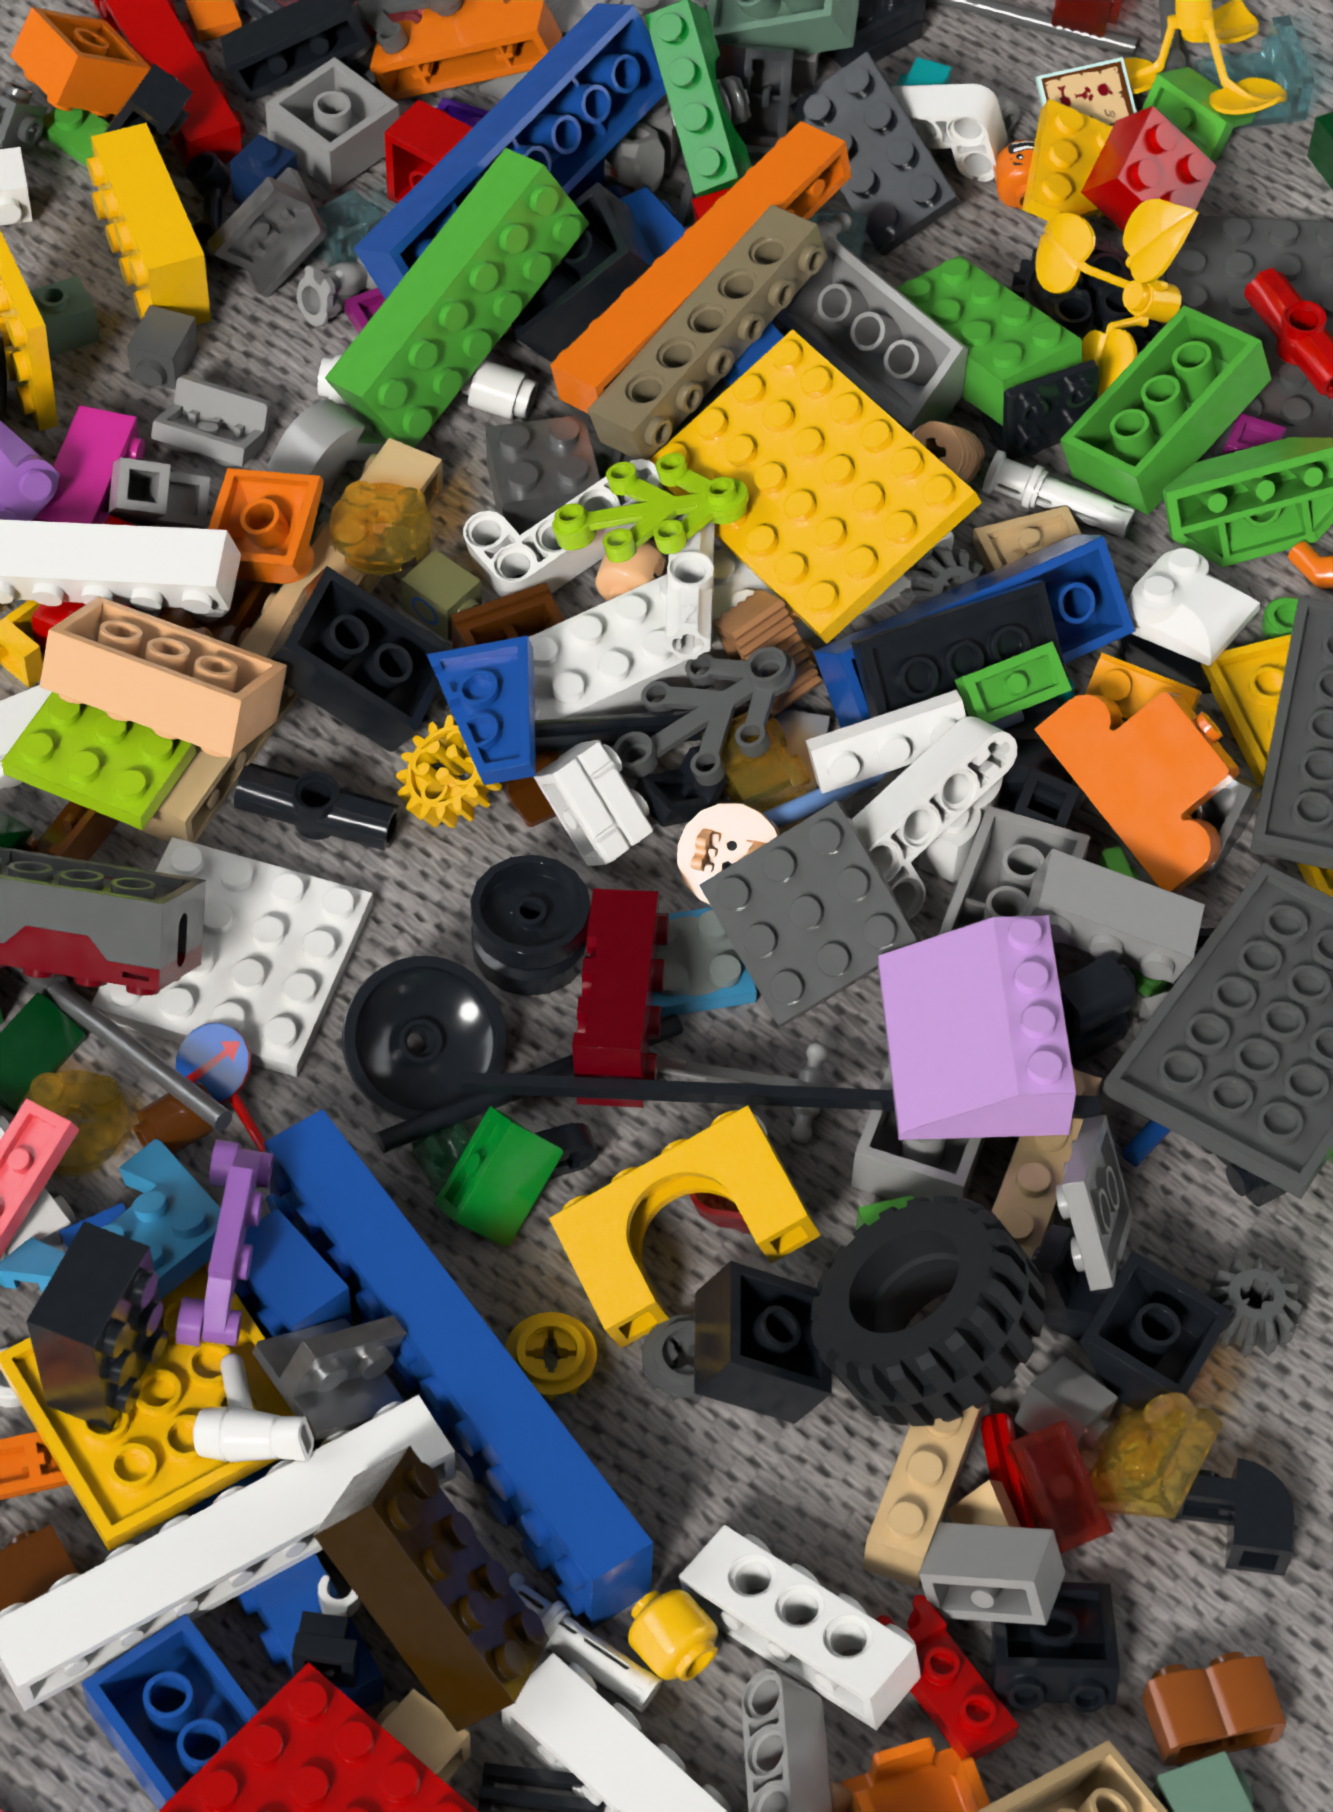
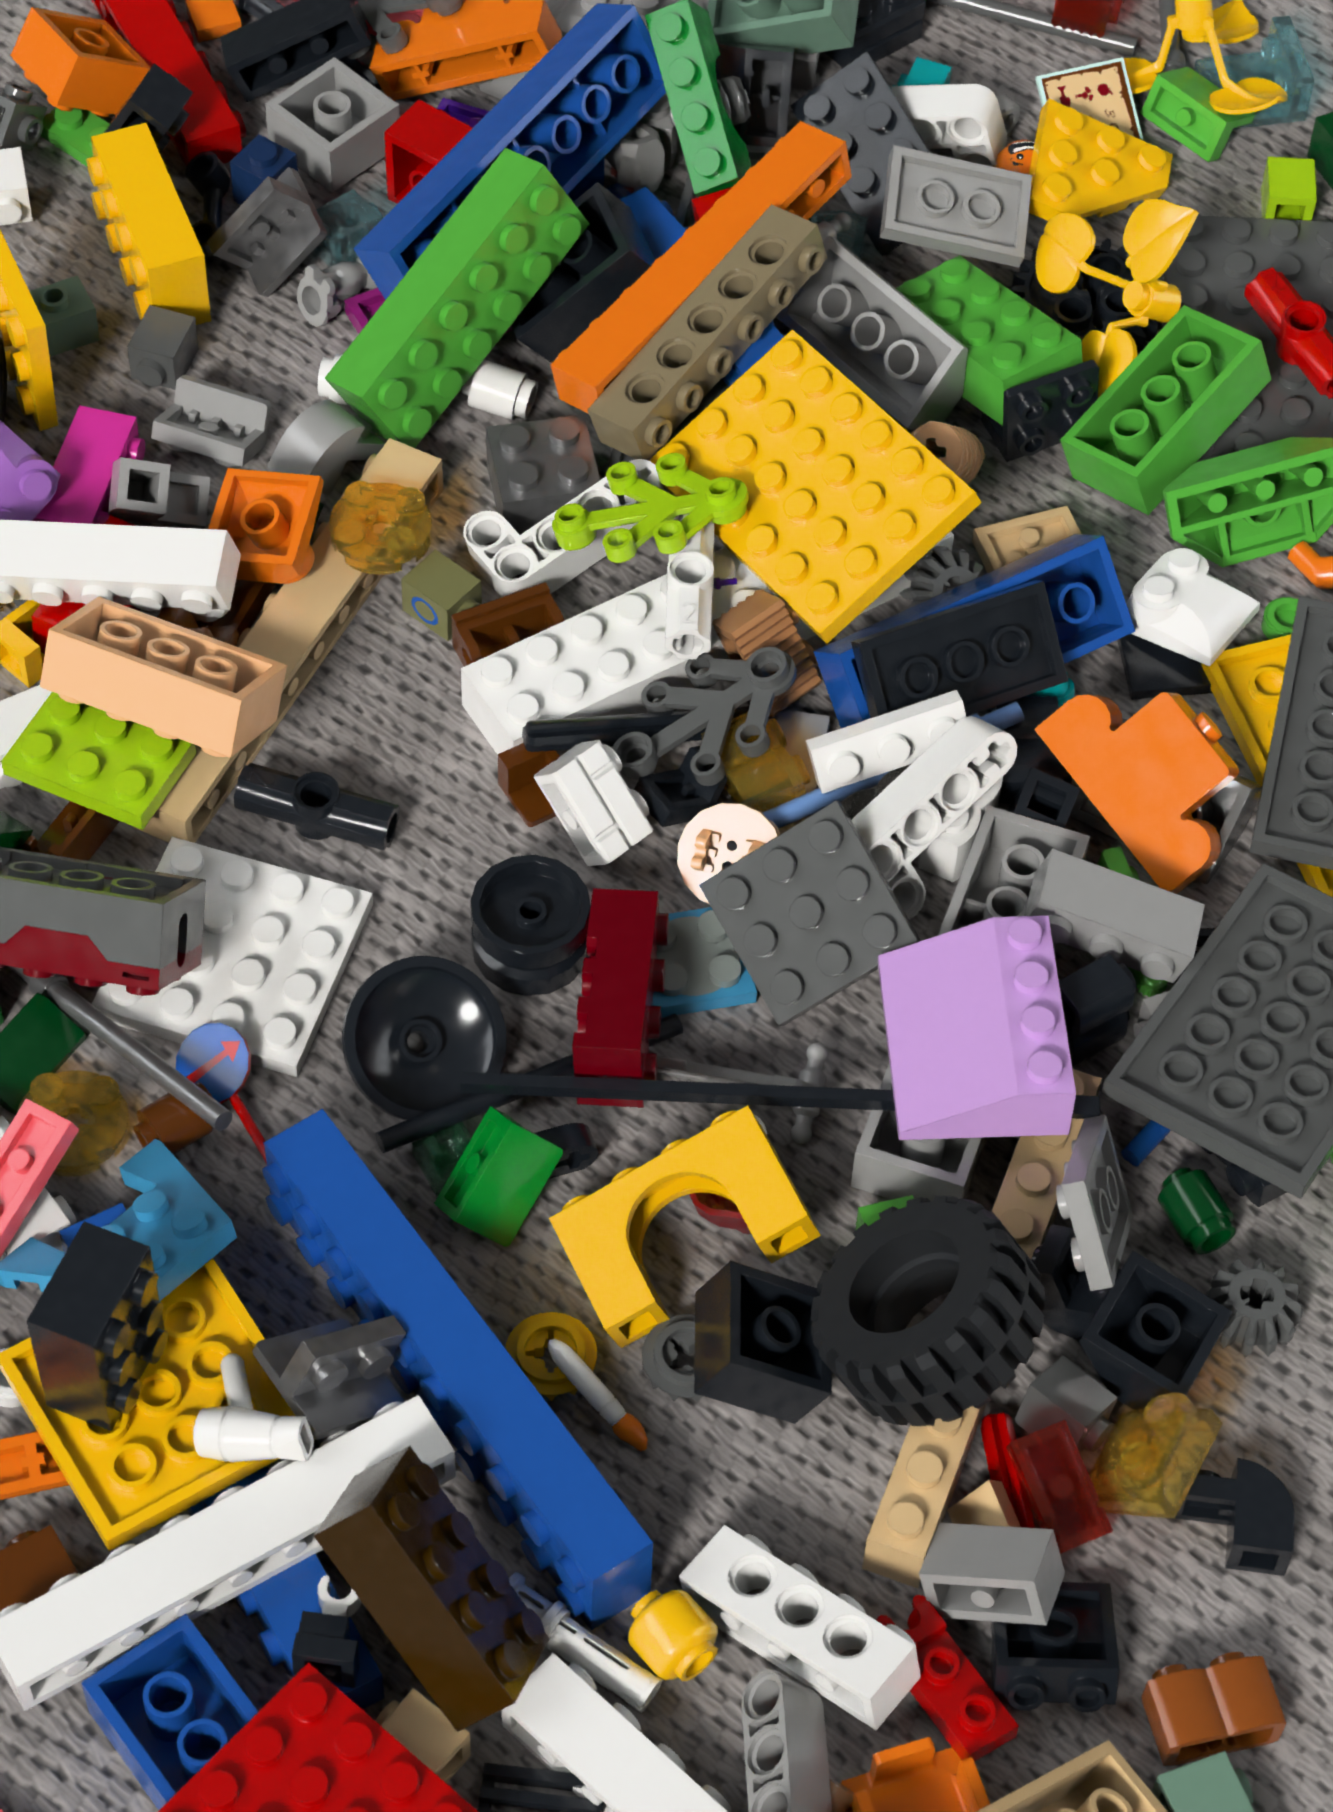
medium lavender plate [176,1139,274,1347] -> none
blue brick [235,1208,352,1339] -> none
black brick [266,566,453,752] -> none
yellow gear [396,715,502,828] -> none
blue wing [426,635,536,785] -> none
light nougat head [595,539,668,601] -> none
bright green plate [954,641,1072,723] -> none
white pin [982,450,1136,539] -> none
red brick [1081,106,1217,232] -> none
light orange brick [1085,653,1203,719] -> none
magenta tile [1222,413,1287,455] -> none
none -> white piece [548,1339,648,1451]
none -> dark purple piece [714,577,737,590]
none -> light grey plate [880,145,1032,267]
none -> dark green brick [1158,1168,1236,1254]
none -> lime brick [1261,156,1317,221]

